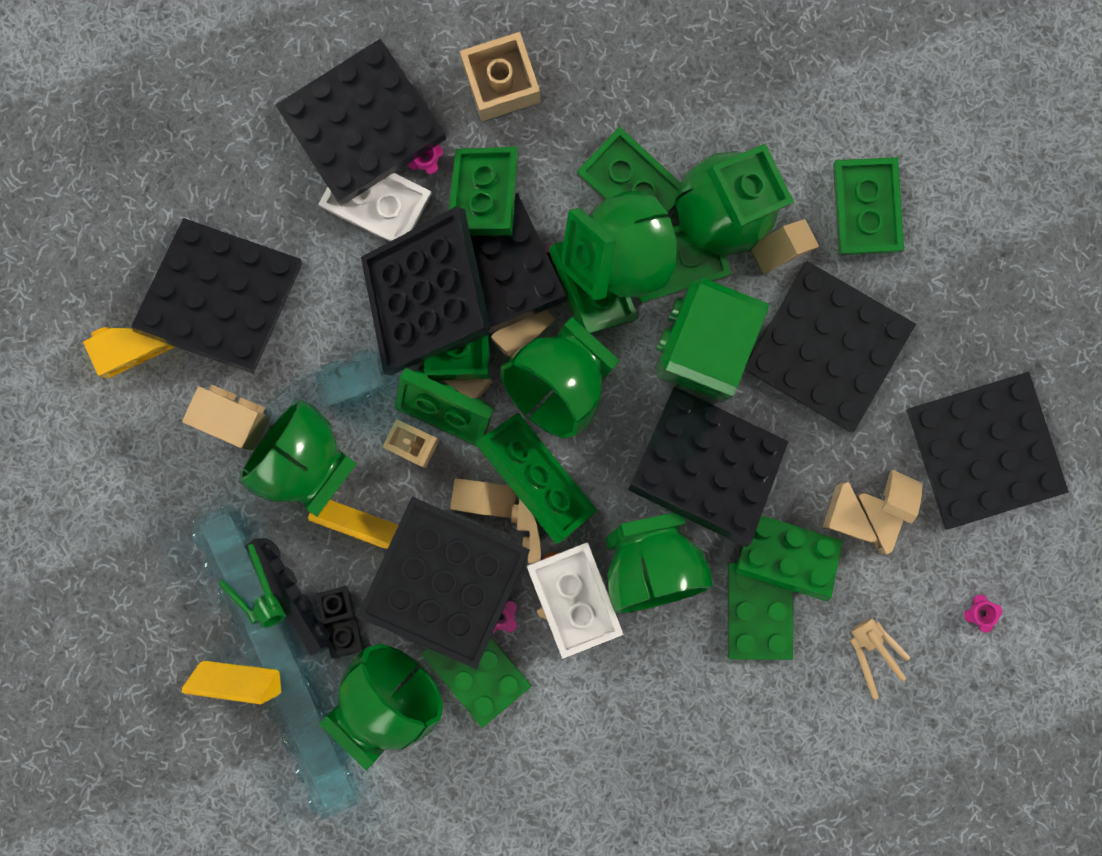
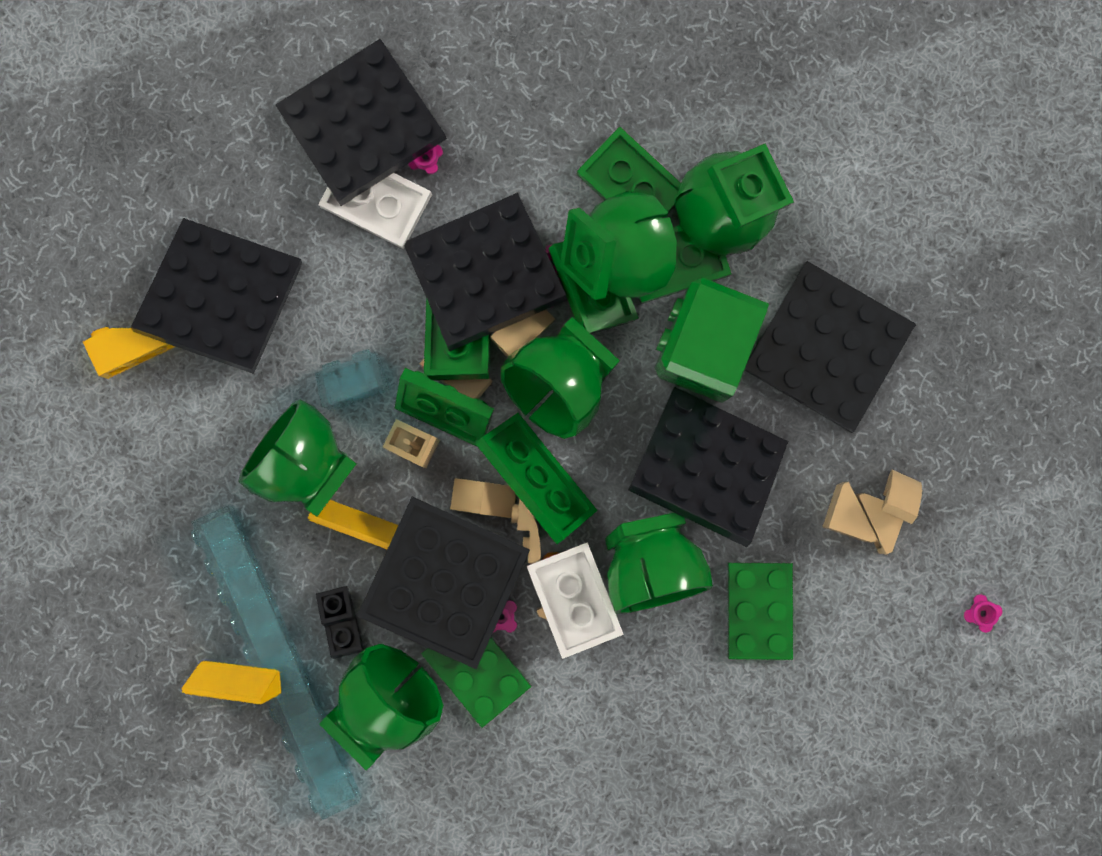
tan brick [182,384,271,451] -> none
green plant [219,544,286,628] -> none
black plate [245,538,333,656] -> none
black plate [361,206,491,375] -> none
green plate [449,147,519,236] -> none
tan brick [460,32,540,122] -> none
green plate [735,515,842,602] -> none
tan slope [751,219,819,275] -> none
green plate [833,157,904,256] -> none
tan plant [849,618,910,700] -> none
black plate [906,372,1069,530] -> none

